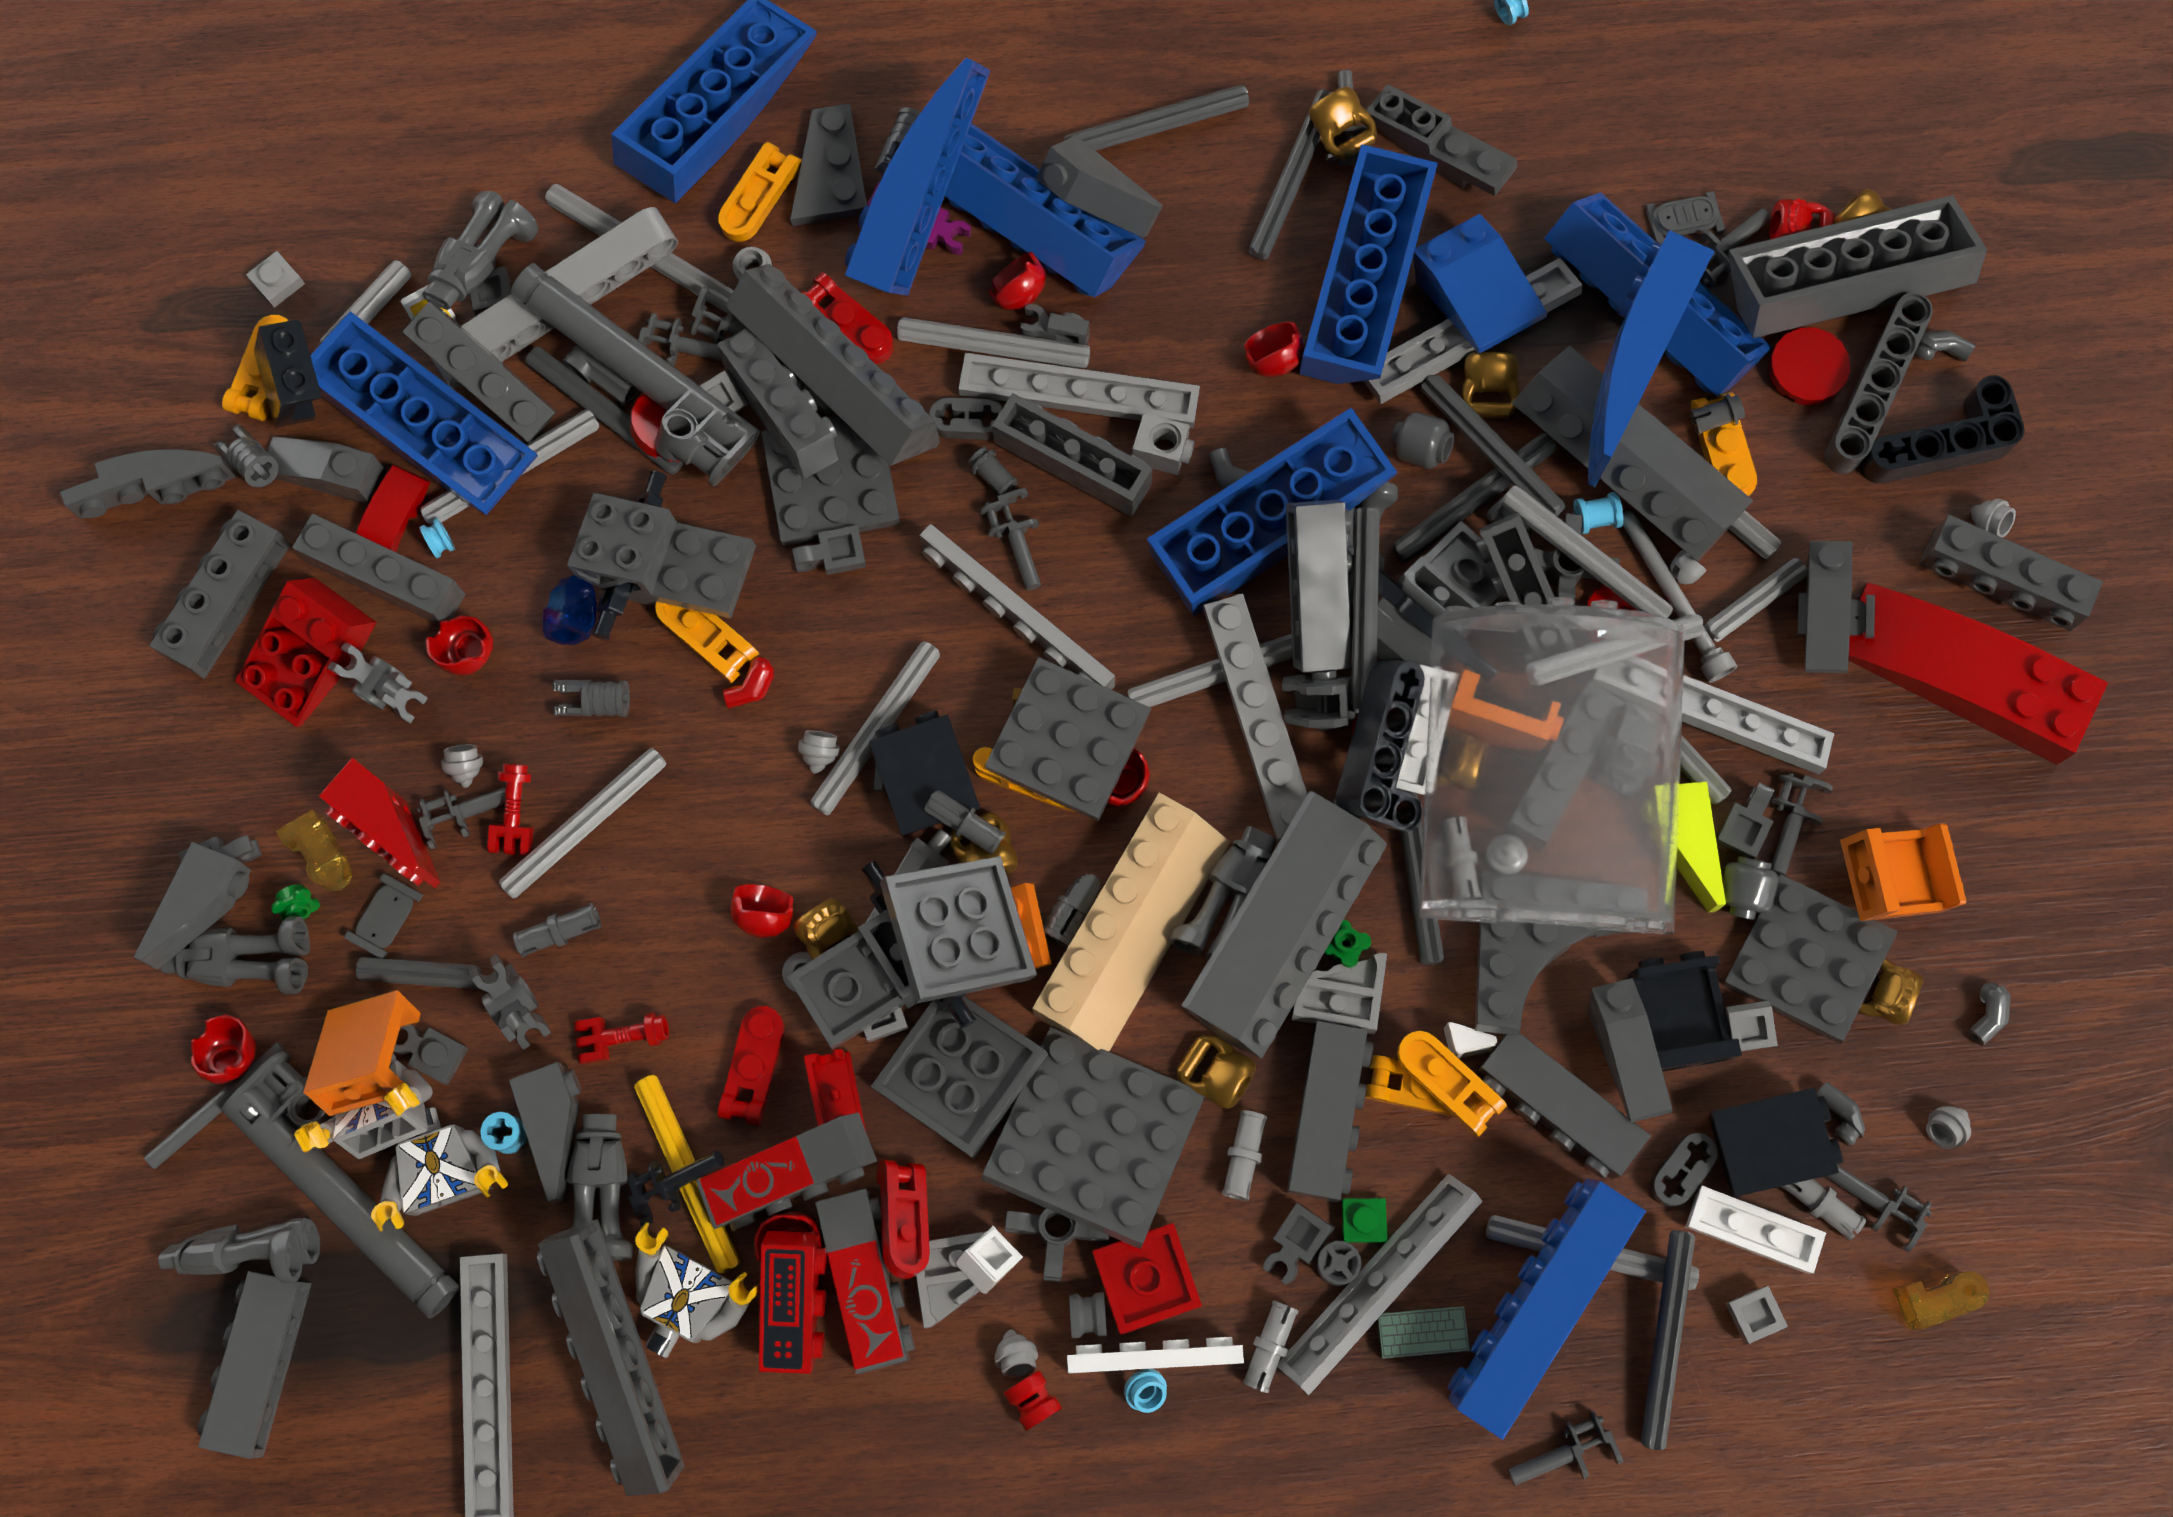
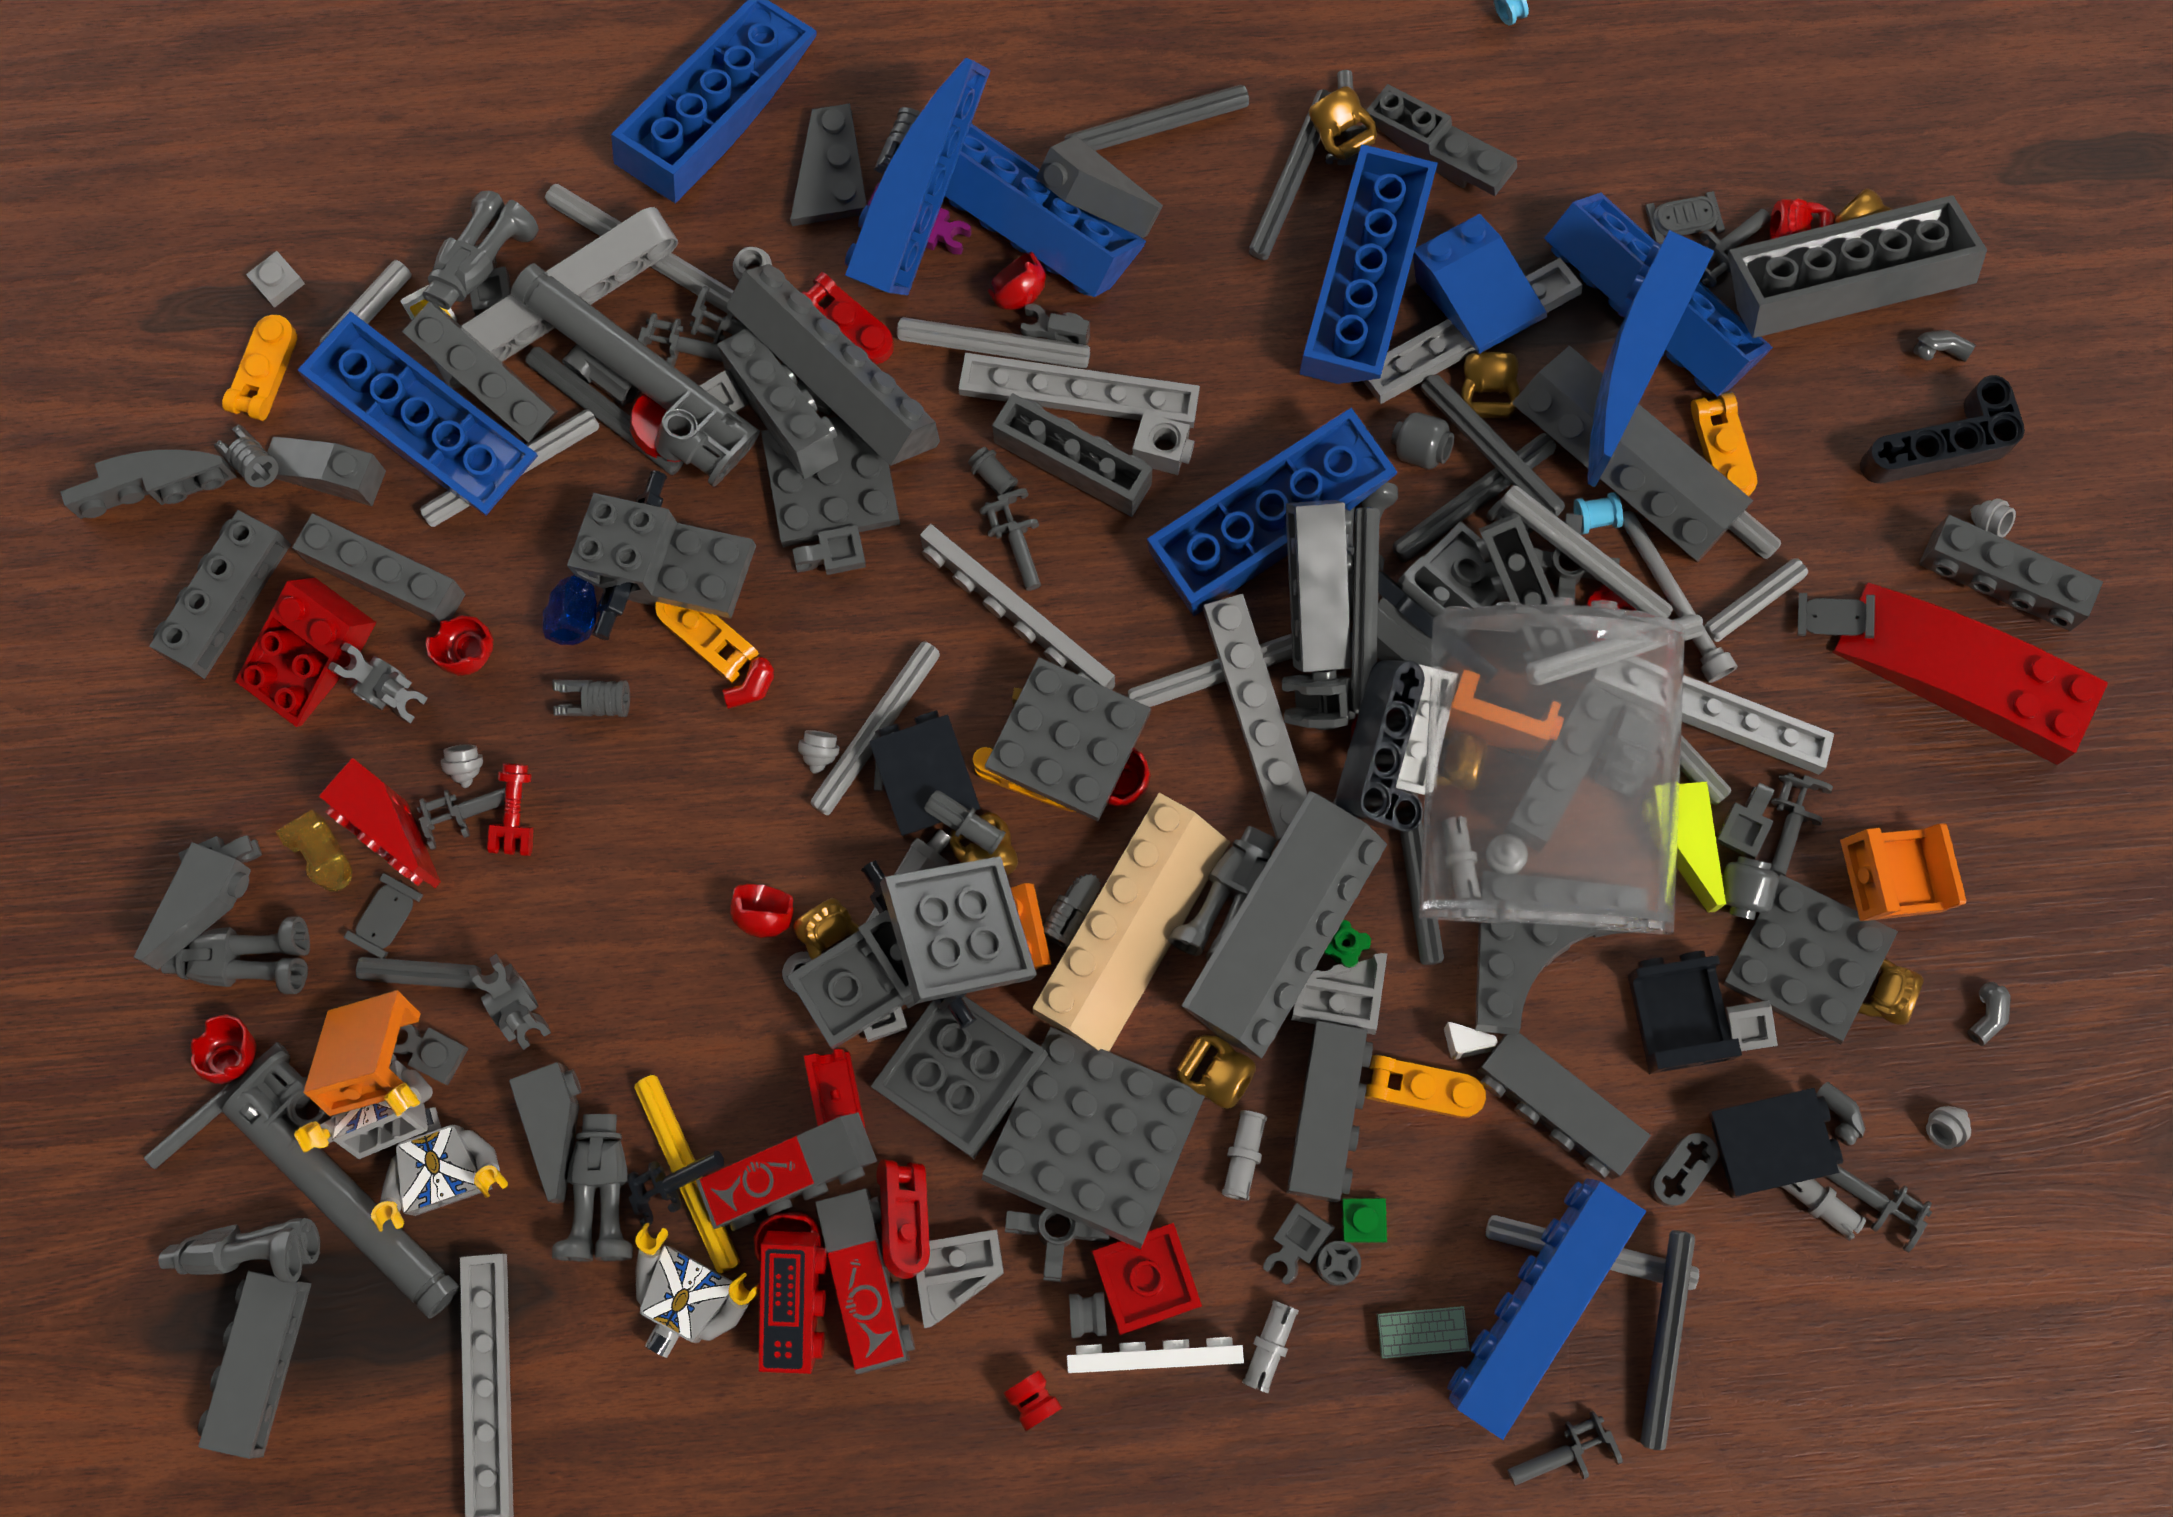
black panel [254,320,321,428] -> none
green plate [271,885,320,921] -> none
red slope [356,465,431,552] -> none
medium azure bush [419,518,455,558] -> none
medium azure bush [480,1112,528,1154] -> none
light grey axle [499,748,666,898] -> none
dark grey pin [513,903,602,957] -> none
dark grey slope [537,1219,685,1496] -> none
red hinge [574,1012,669,1064] -> none
red plate [717,1006,785,1127] -> none
light orange plate [718,142,802,242] -> none
dark grey beam [929,398,1002,440] -> none
white slope [956,1226,1023,1294] -> none
light grey plate [994,1329,1038,1378] -> none
medium azure plate [1124,1369,1167,1413] -> none
dark grey arm [1208,448,1250,490] -> none
red hair [1244,322,1305,377] -> none
light grey plate [1277,1173,1483,1395] -> none
light orange plate [1397,1031,1507,1137] -> none
dark grey slope [1588,978,1672,1123] -> none
light grey hinge [1670,549,1707,585] -> none
white plate [1685,1186,1826,1274] -> none
dark grey pin [1690,394,1745,435] -> none
light grey plate [1725,1286,1788,1344] -> none
red tile [1768,327,1851,405] -> none
dark grey slope [1805,541,1853,674] -> none
dark grey beam [1824,292,1933,474] -> none
clear yellow leg [1893,1271,1990,1330] -> none

